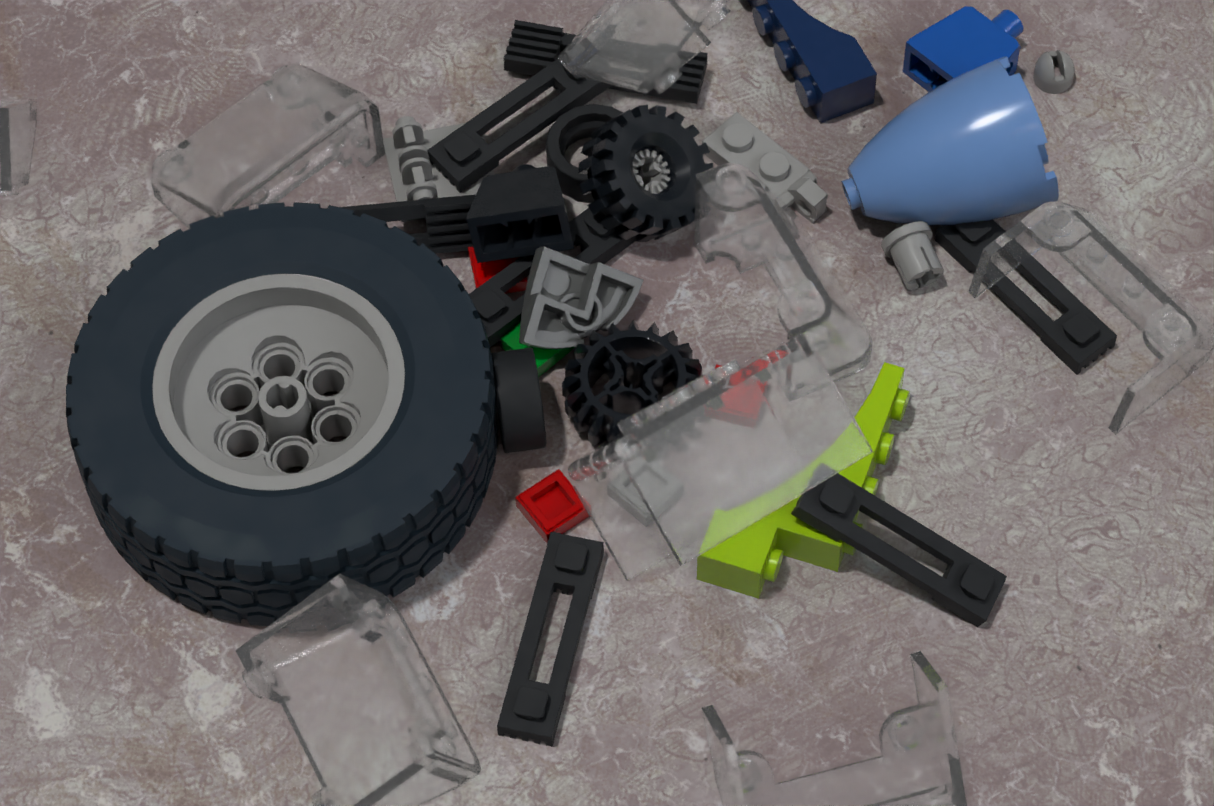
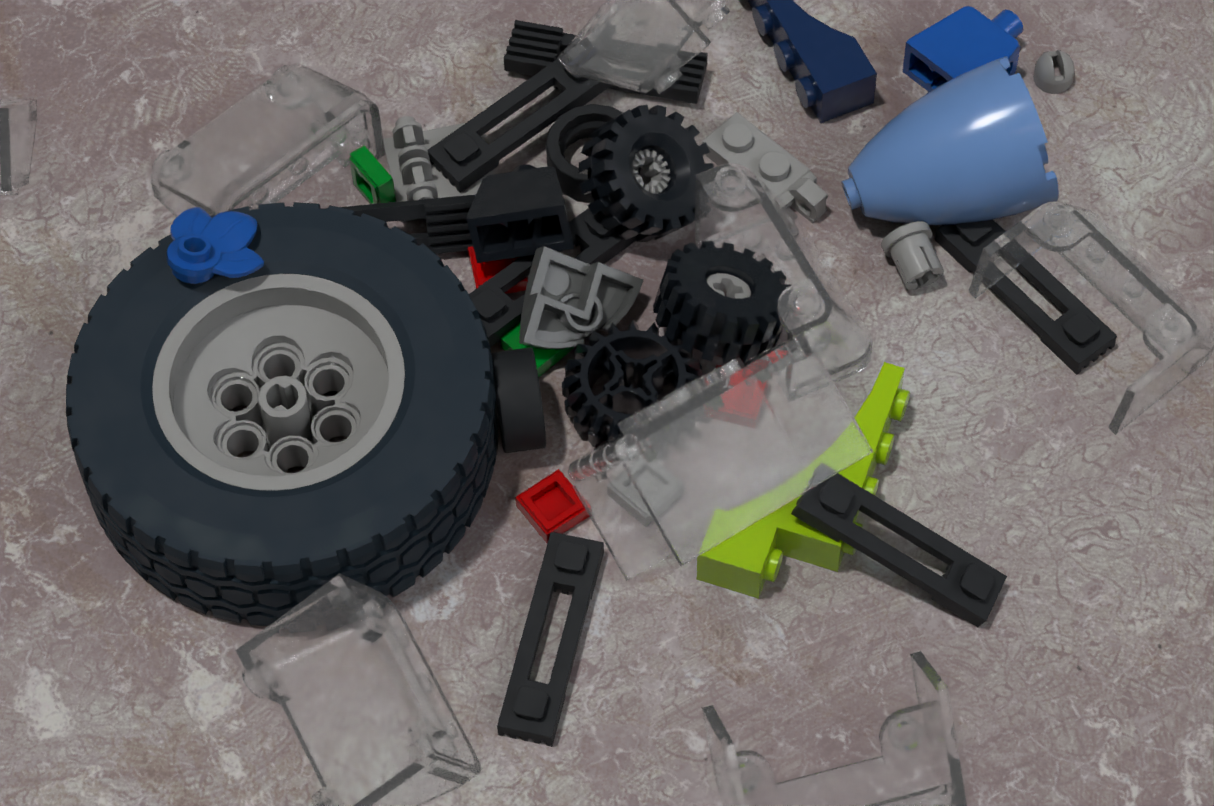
none -> blue plate [167,207,264,284]
none -> green tile [349,145,396,204]
none -> black bush [653,241,794,365]

